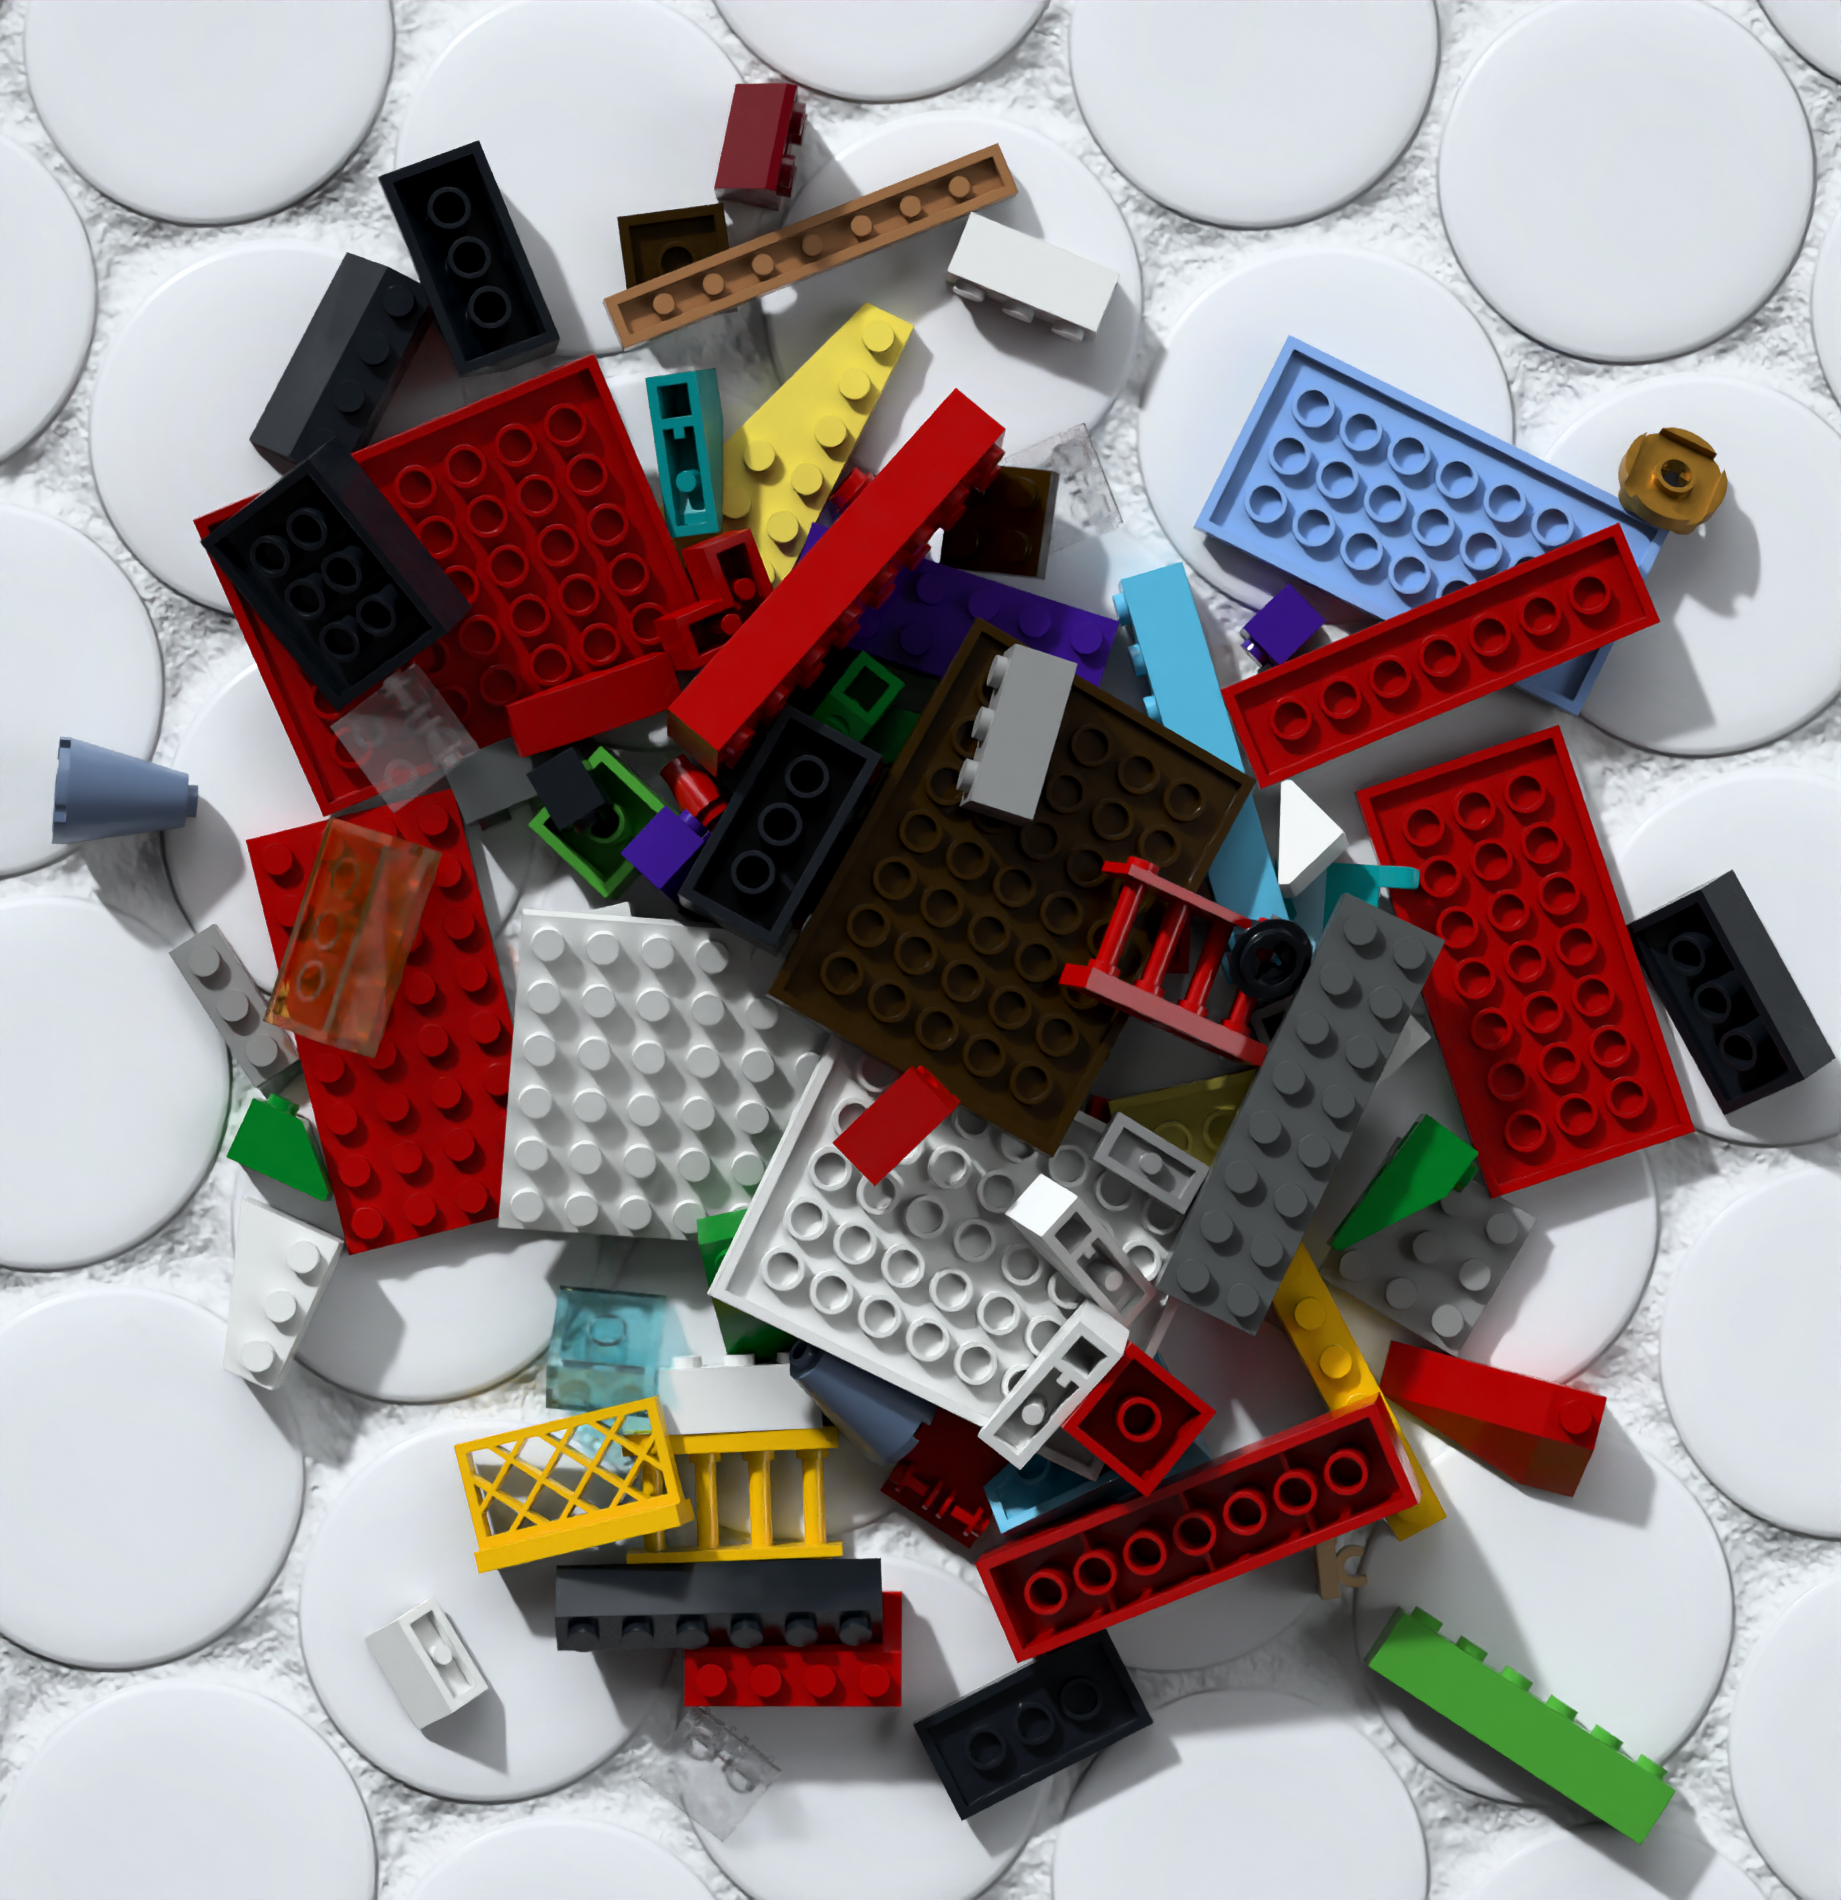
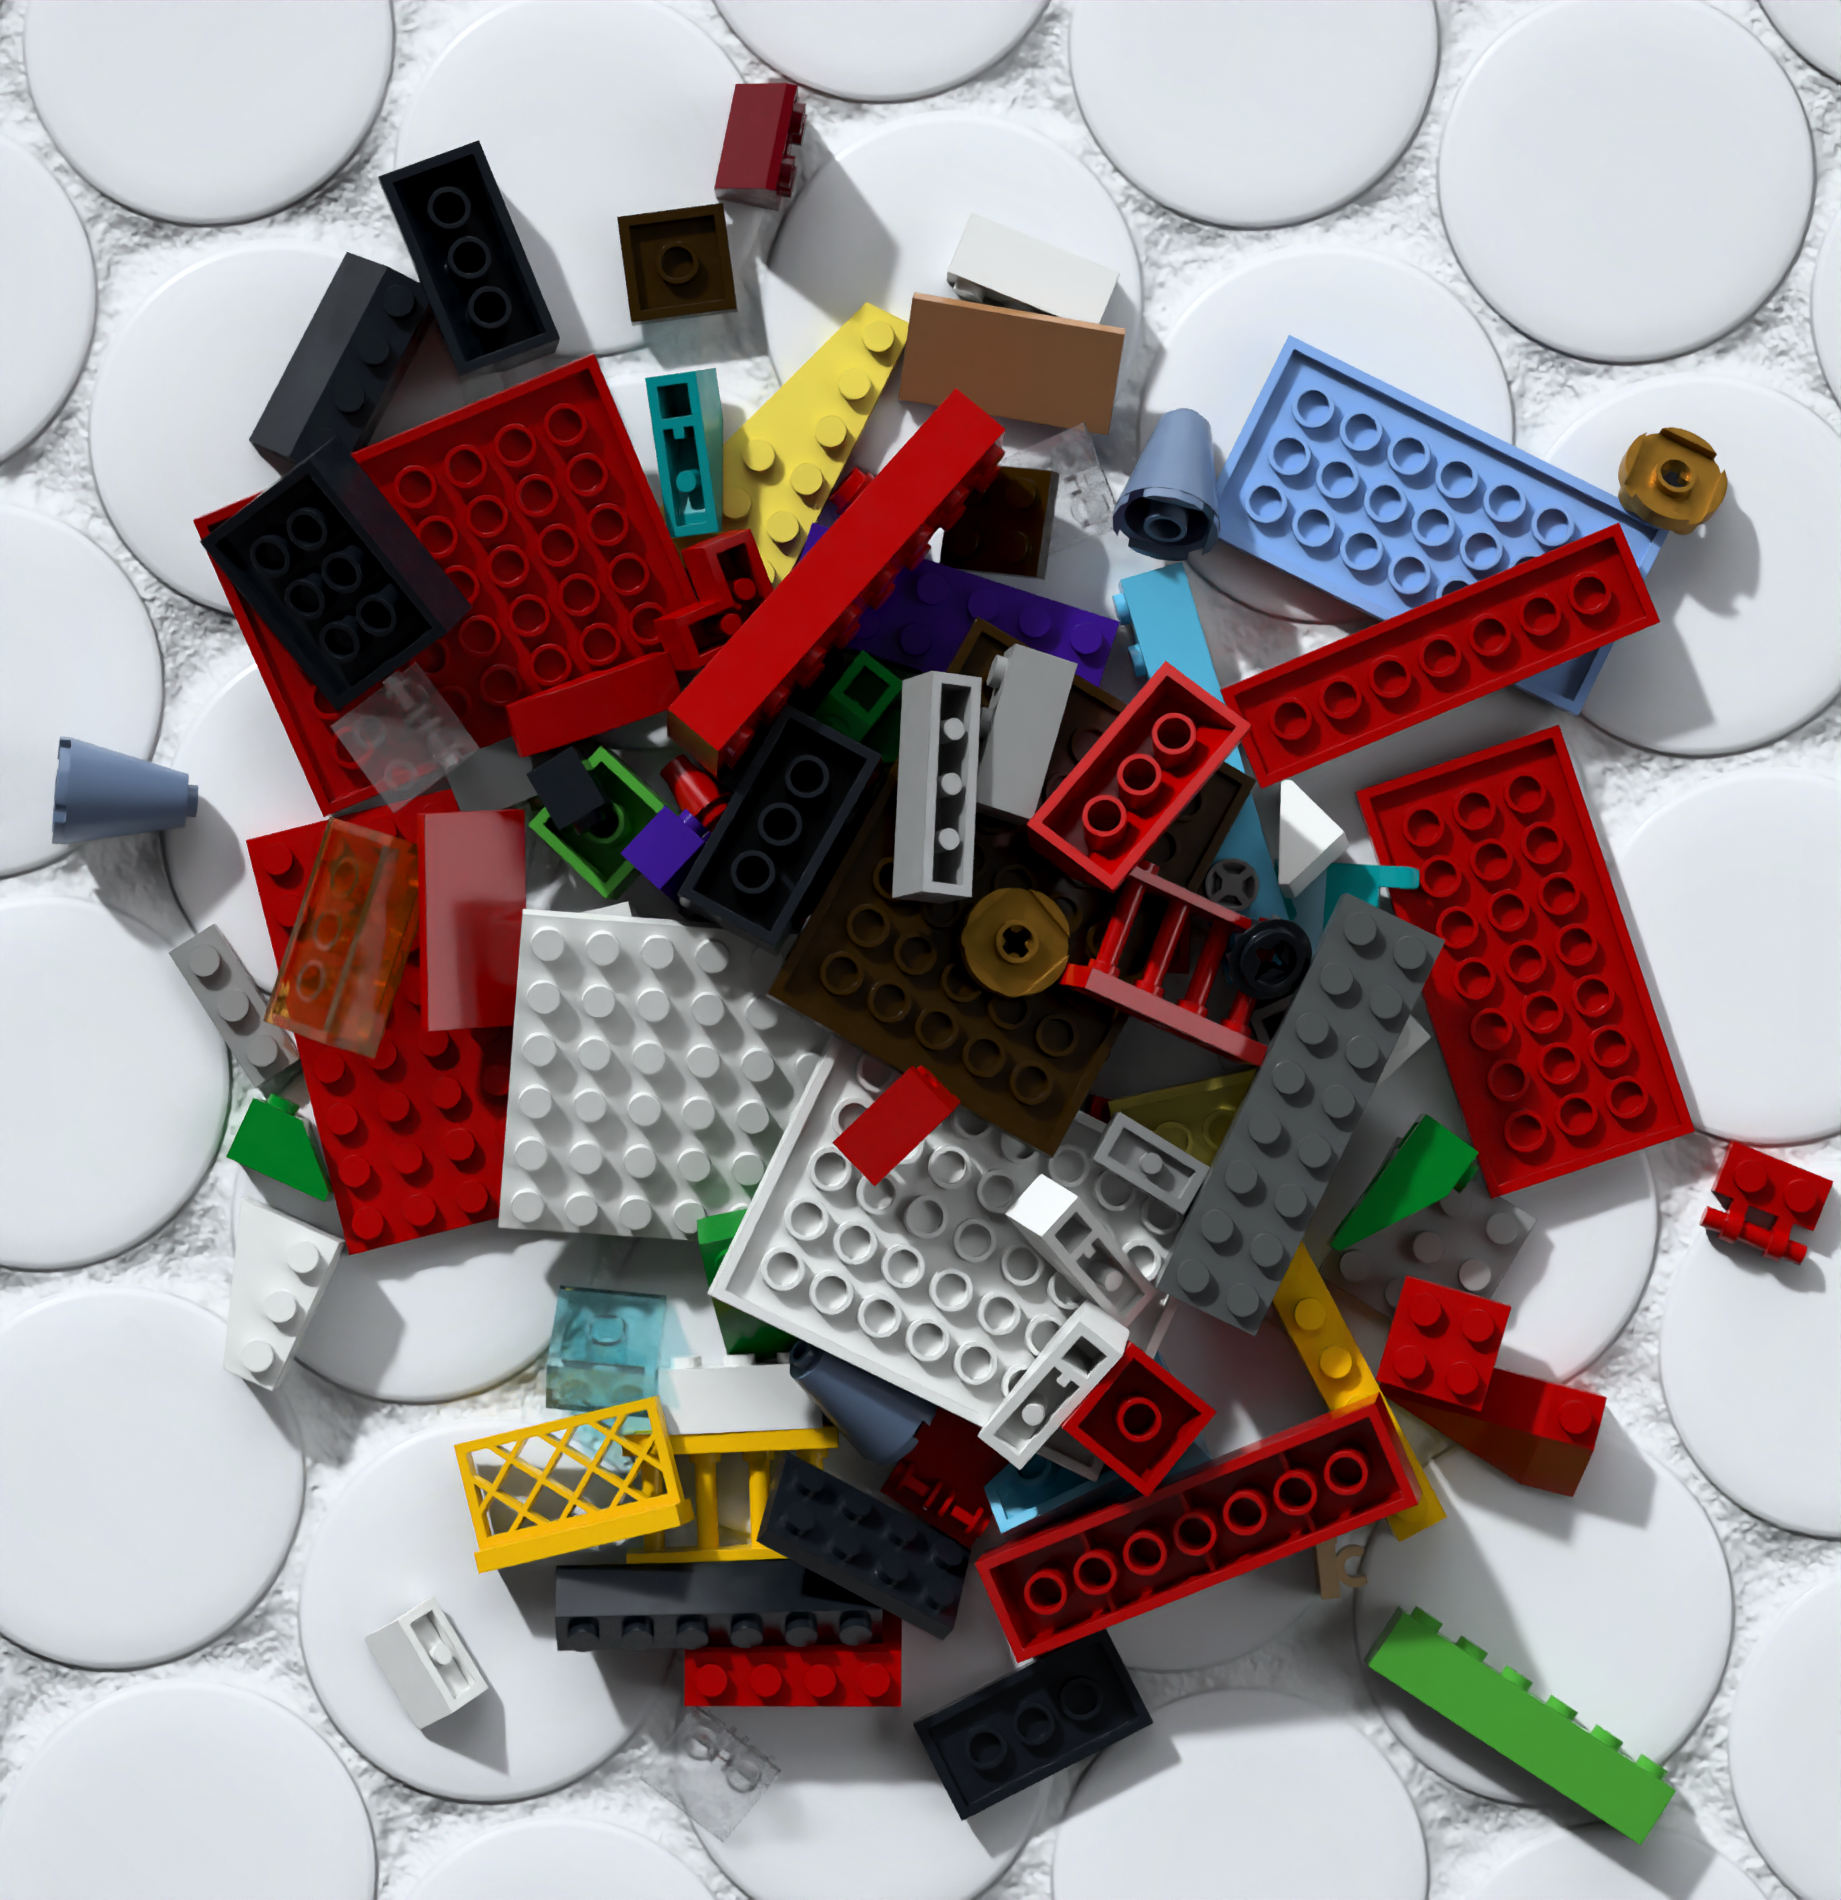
medium nougat plate [603,143,1019,352] -> none
dark purple brick [1239,583,1326,668] -> none
black slope [1626,869,1836,1115] -> none
none -> red tile [417,809,526,1031]
none -> black plate [756,1451,971,1640]
none -> light grey brick [892,671,982,904]
none -> medium nougat tile [898,292,1126,435]
none -> pearl gold plate [957,888,1070,999]
none -> red slope [1026,661,1252,893]
none -> sand blue cone [1112,408,1220,561]
none -> flat silver wheel [1202,858,1259,913]
none -> red brick [1376,1274,1511,1412]
none -> red plate [1699,1141,1834,1265]

